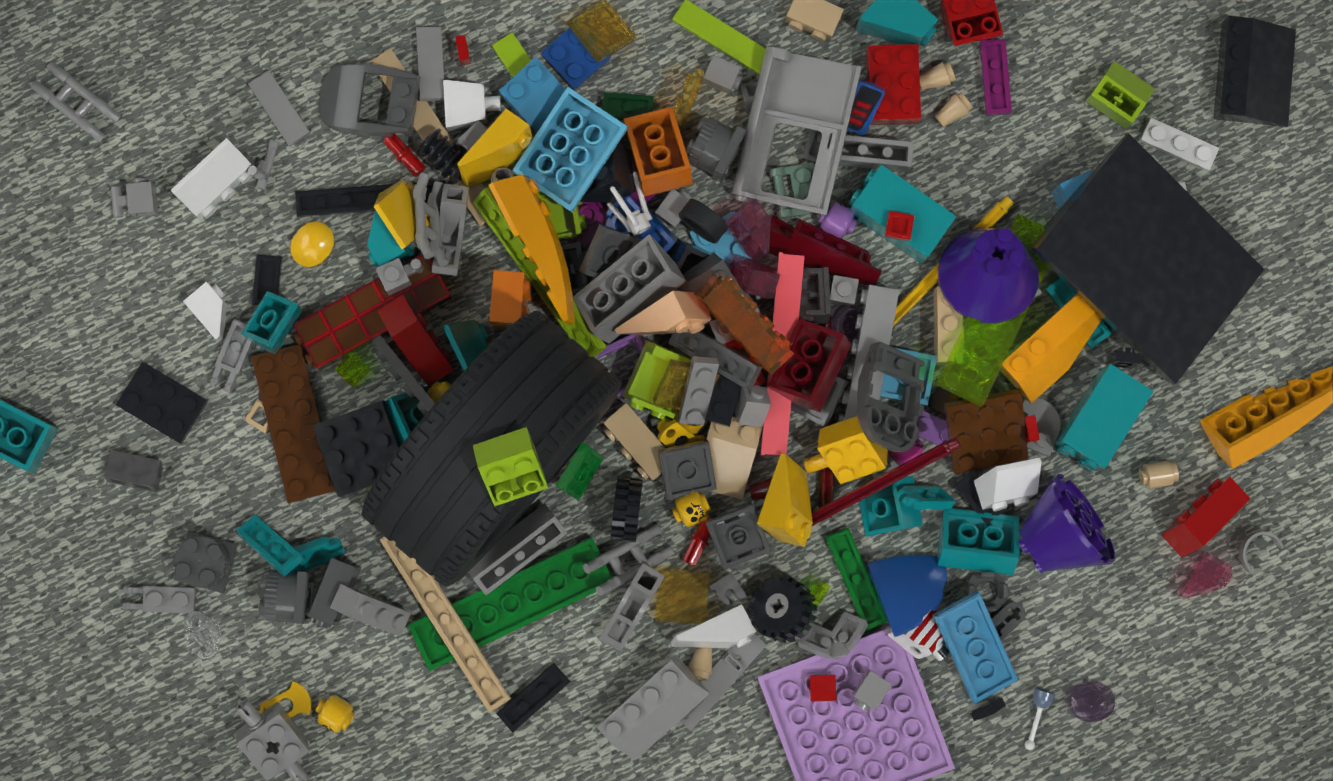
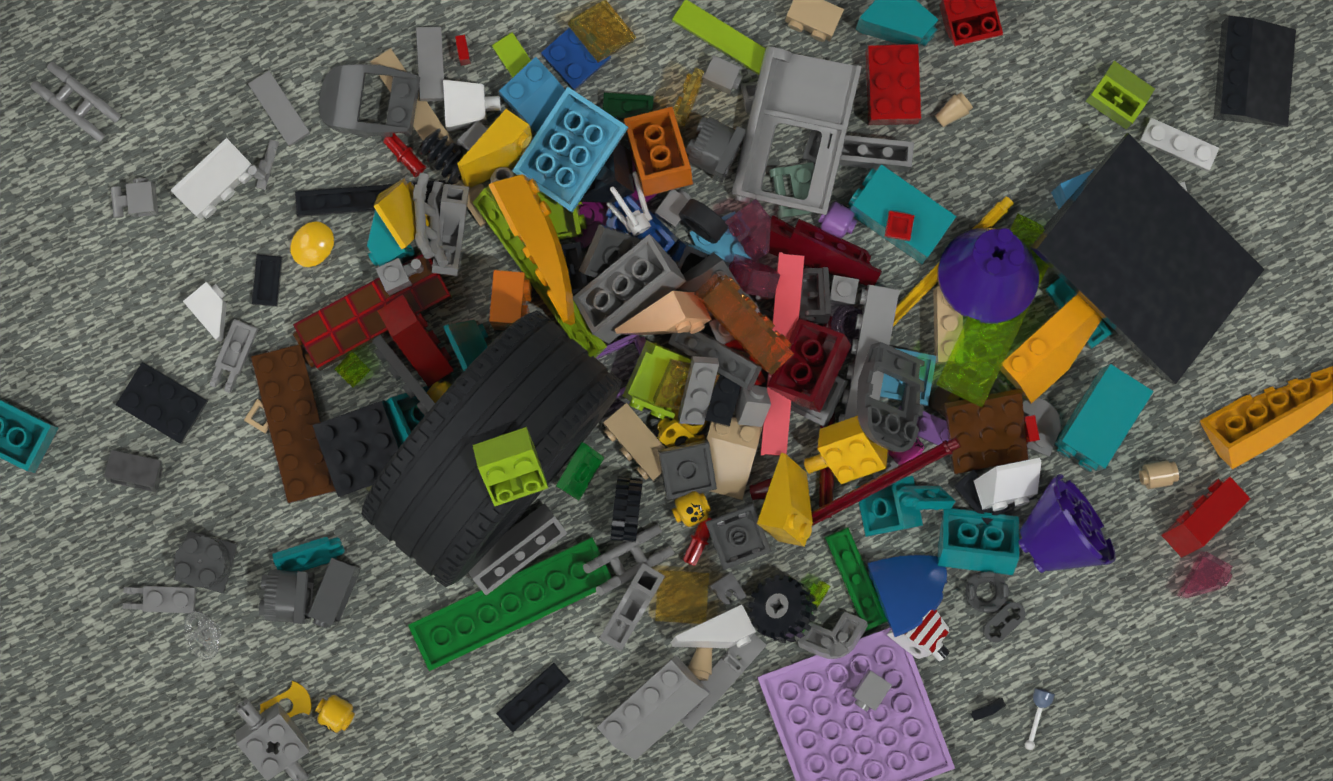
teal plate [236,514,304,577] -> none
teal slope [241,291,301,354] -> none
light grey brick [330,584,411,636] -> none
tan tile [380,536,511,713] -> none
red tile [809,675,836,702] -> none
slope [847,80,885,135] -> none
tan cone [920,62,956,90] -> none
dark azure tile [933,591,1018,704] -> none
magenta plate [979,39,1012,116] -> none
clear purple hat [1069,681,1115,722] -> none
black plate [1105,347,1142,369] -> none
light grey helmet [1239,531,1284,573] -> none

